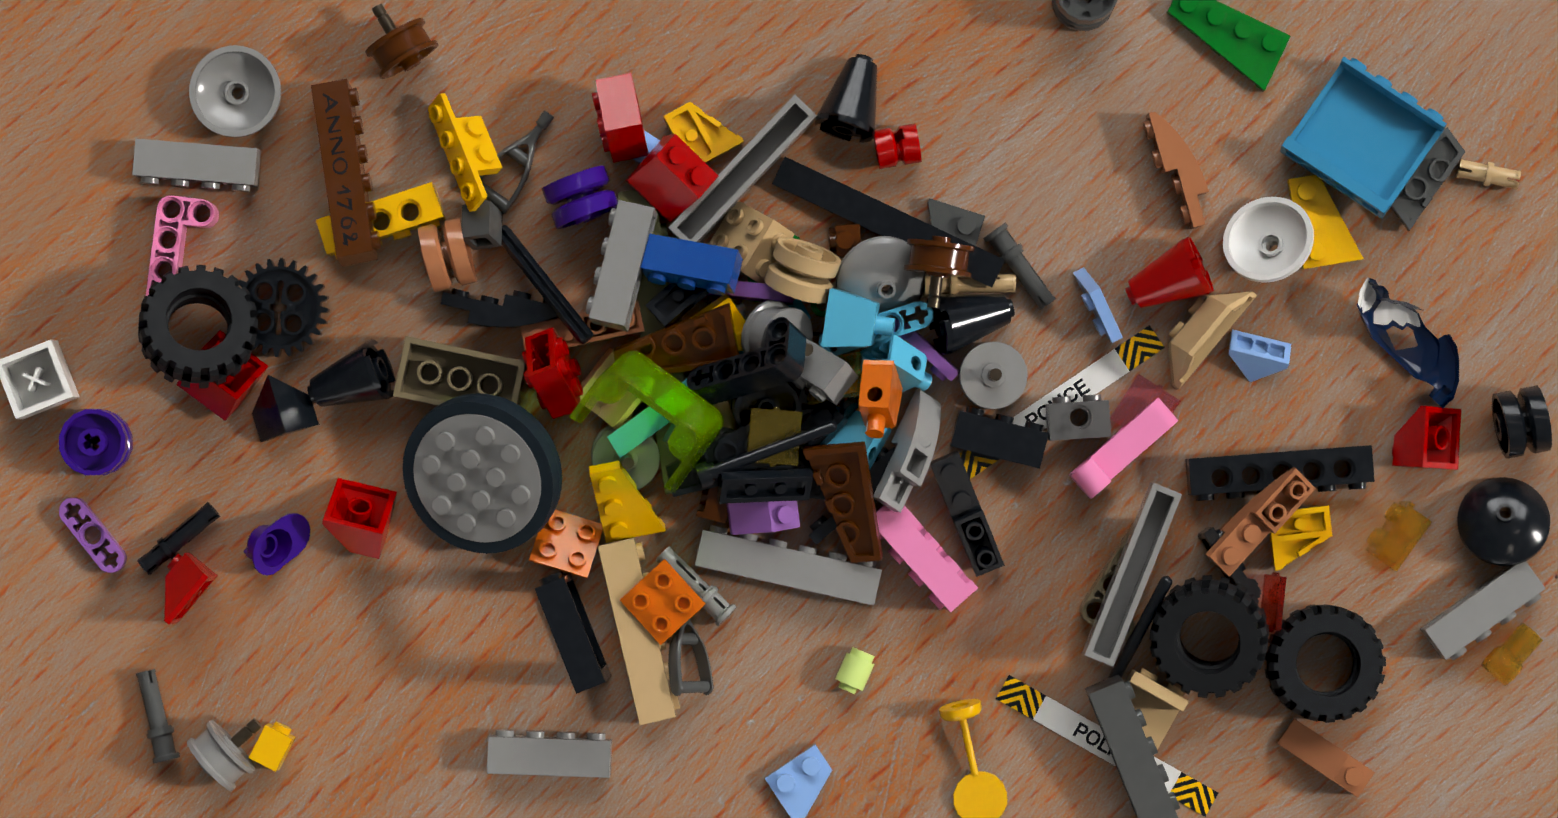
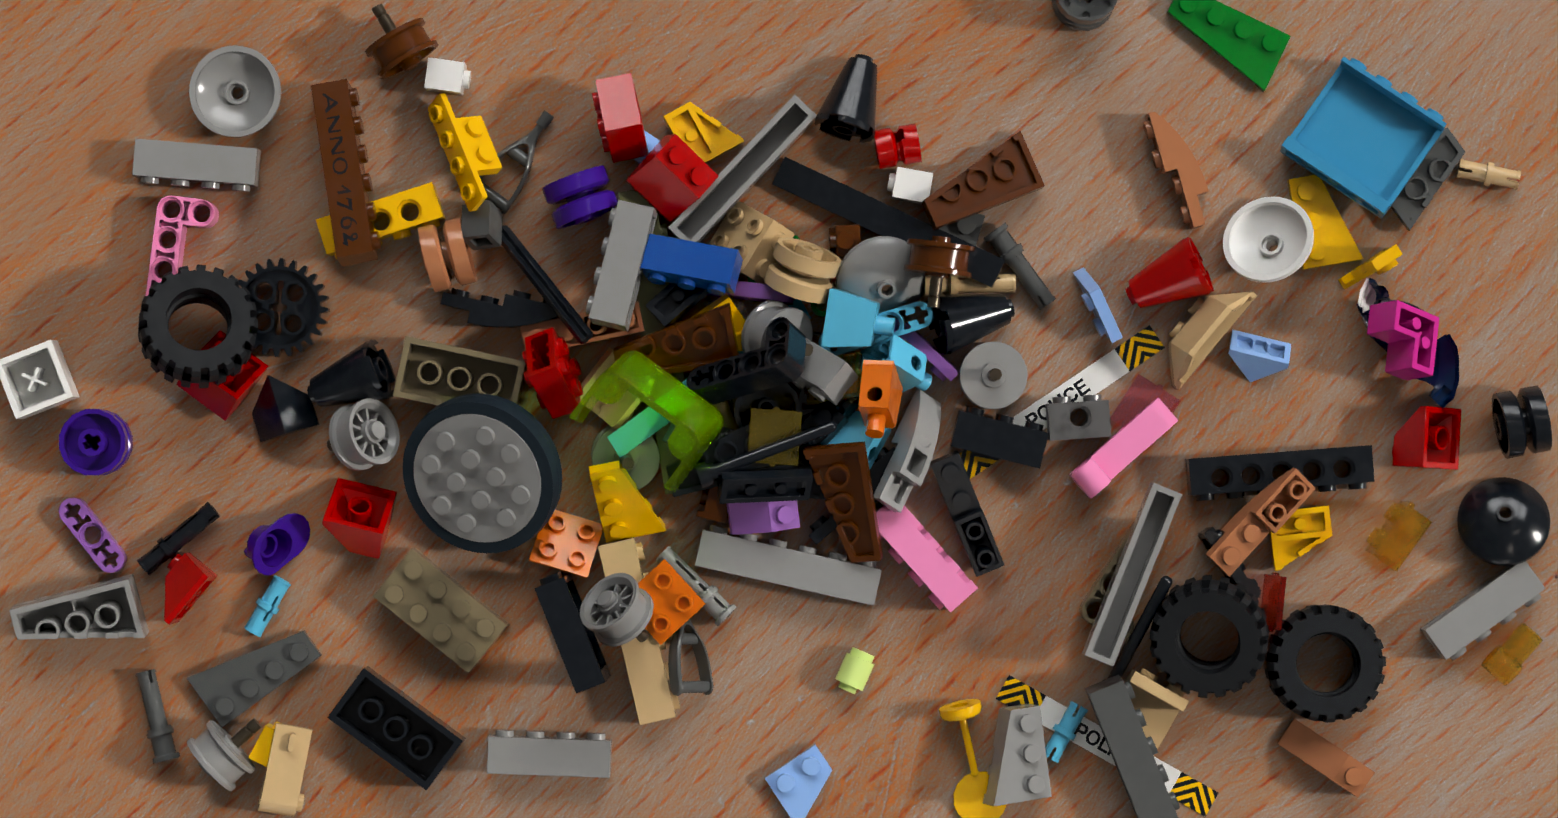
none -> light grey wedge [9,574,149,640]
none -> dark grey wing [187,630,322,727]
none -> medium azure pin [244,575,291,637]
none -> tan door [257,723,312,817]
none -> light grey wheel [327,398,400,471]
none -> black brick [327,666,466,790]
none -> dark tan brick [373,548,509,673]
none -> white brick [424,57,471,96]
none -> light grey wheel [580,573,654,647]
none -> white brick [887,167,933,204]
none -> reddish brown wing [922,131,1045,230]
none -> light grey wedge [983,703,1052,806]
none -> medium azure pin [1045,701,1088,763]
none -> yellow wing [1338,244,1403,290]
none -> dark pink brick [1367,300,1439,380]

